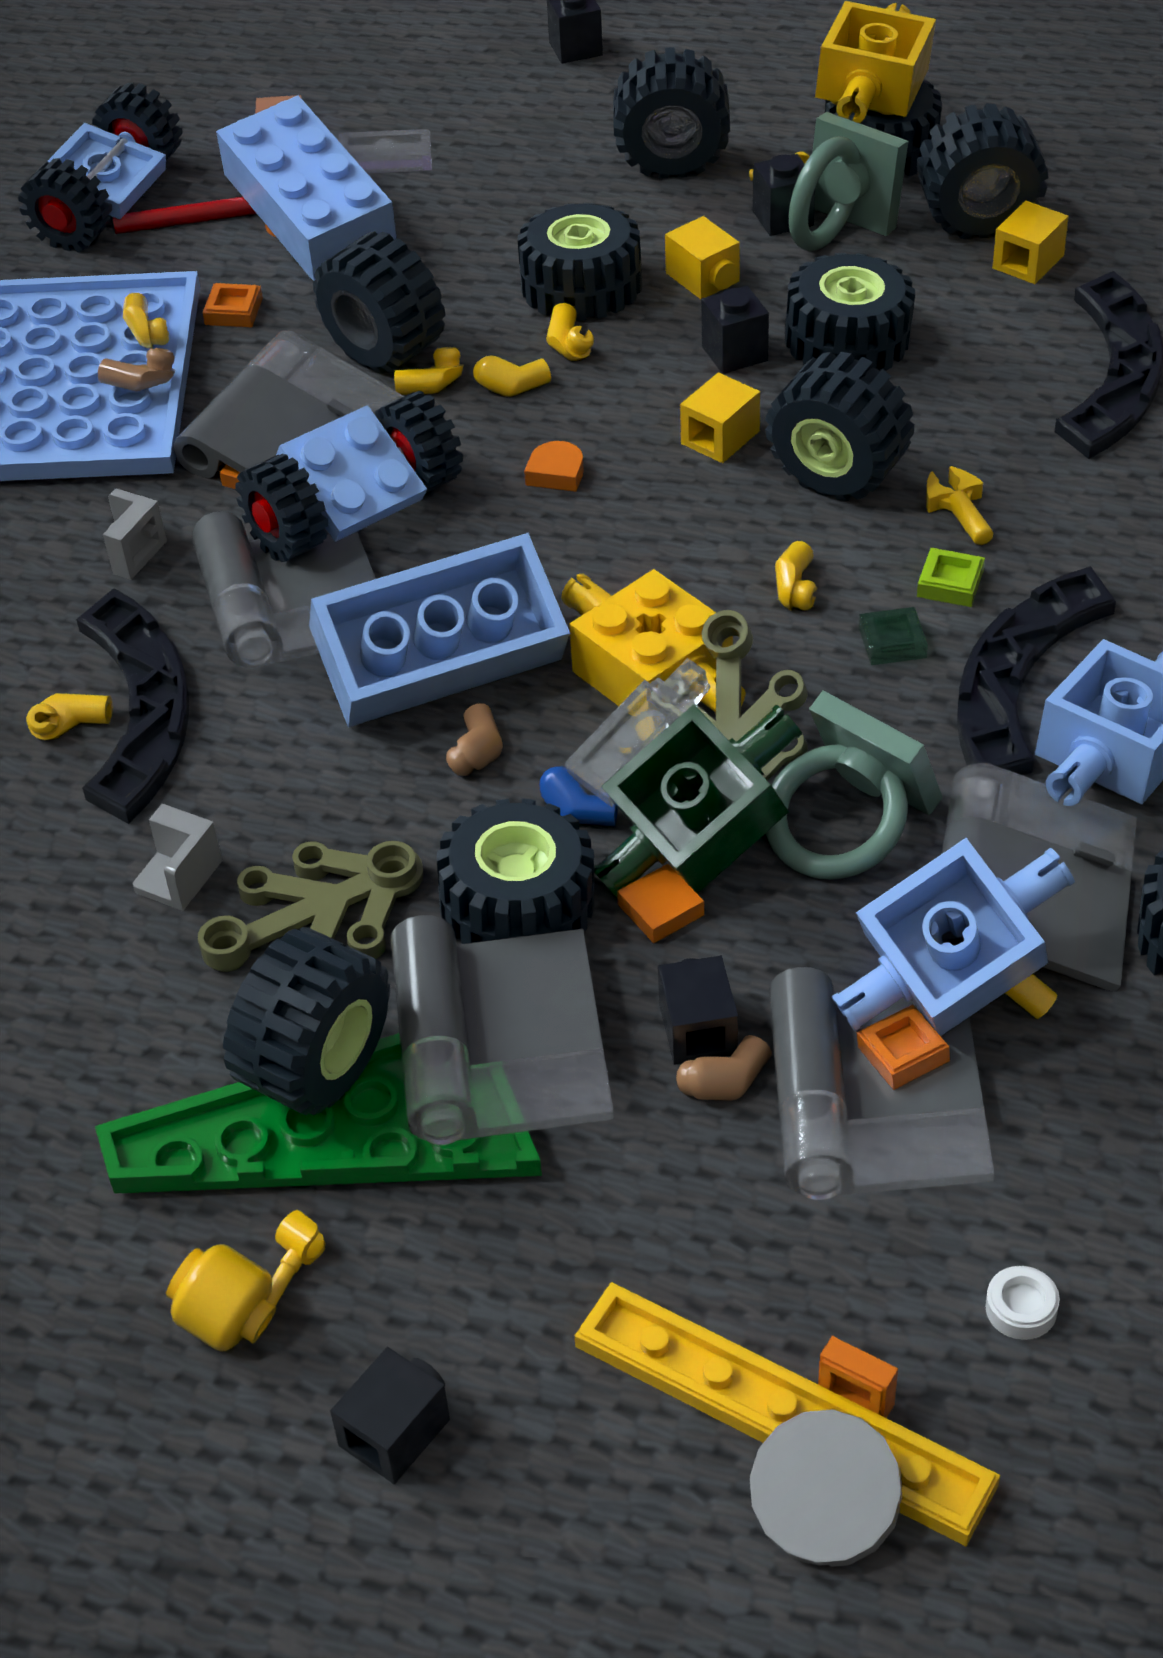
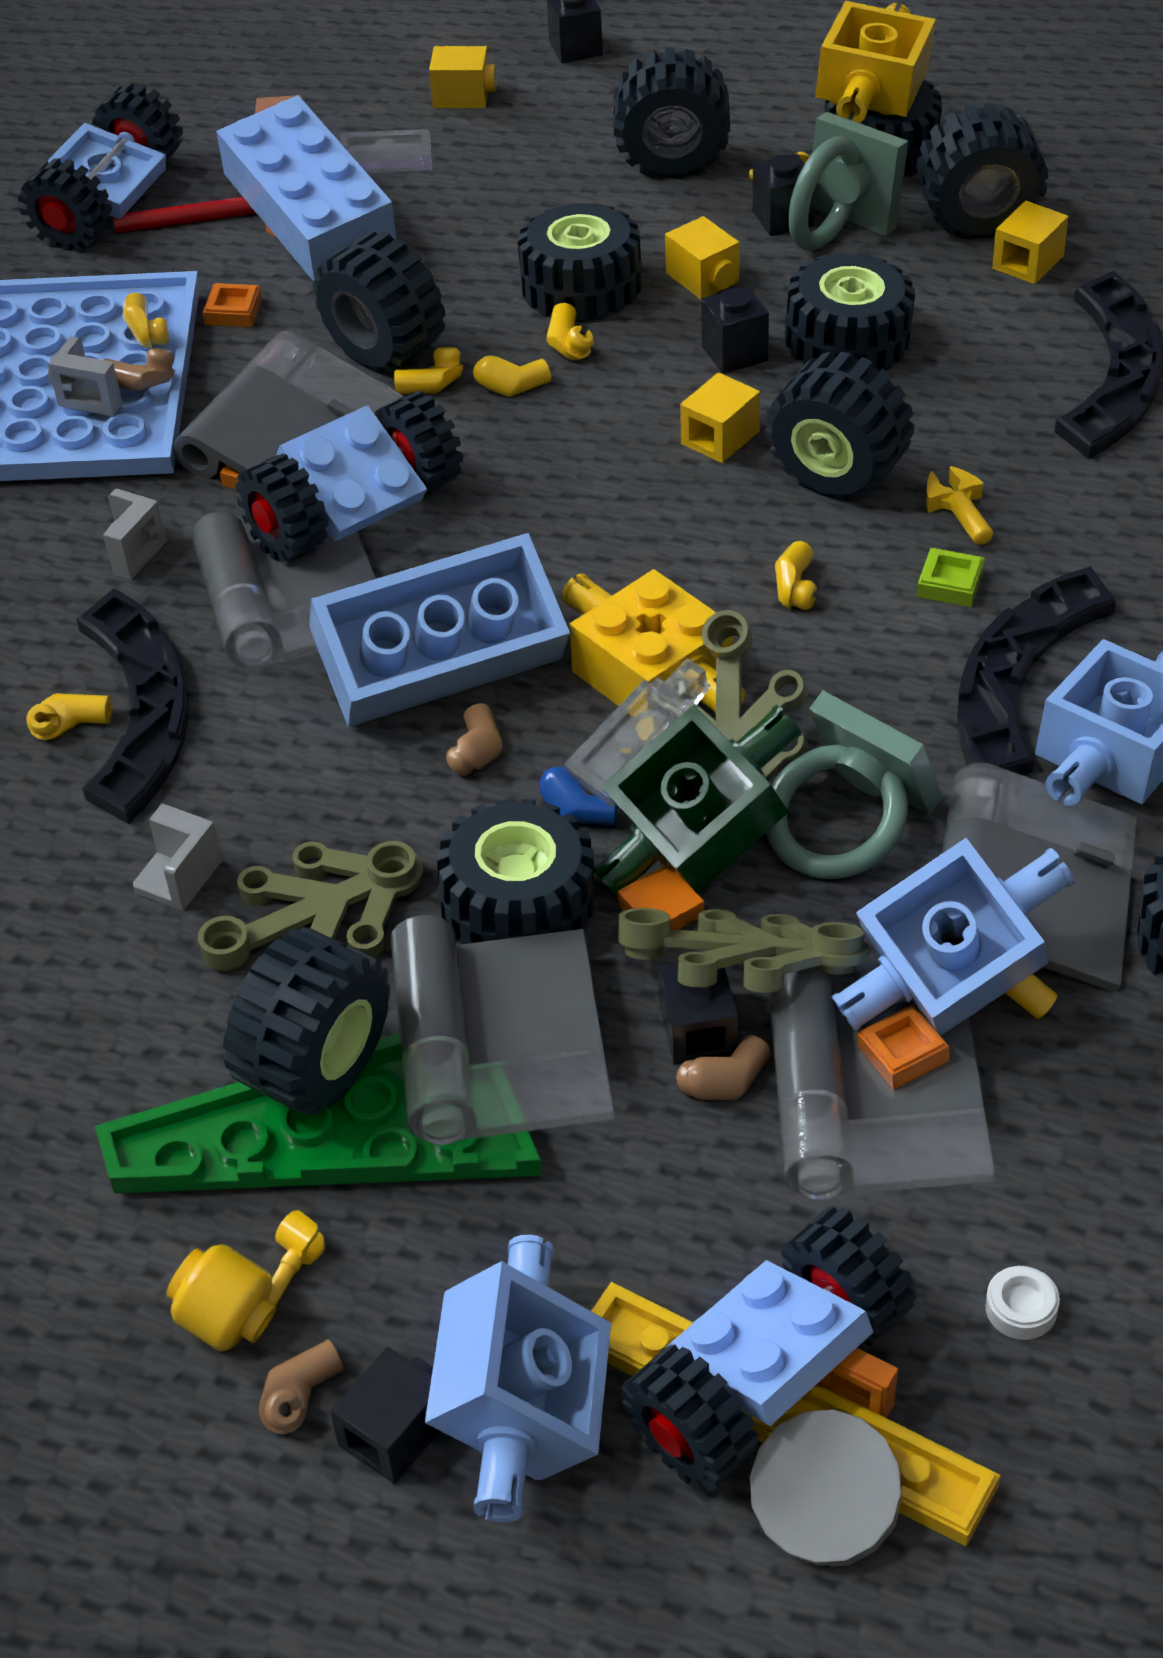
orange tile [524,441,584,492] -> none
clear green tile [859,607,928,665] -> none
none -> light grey bracket [48,336,122,416]
none -> medium nougat arm [259,1339,344,1434]
none -> light blue brick [425,1235,611,1523]
none -> yellow brick [429,46,497,108]
none -> olive plant [618,908,870,993]
none -> plate [621,1206,916,1492]

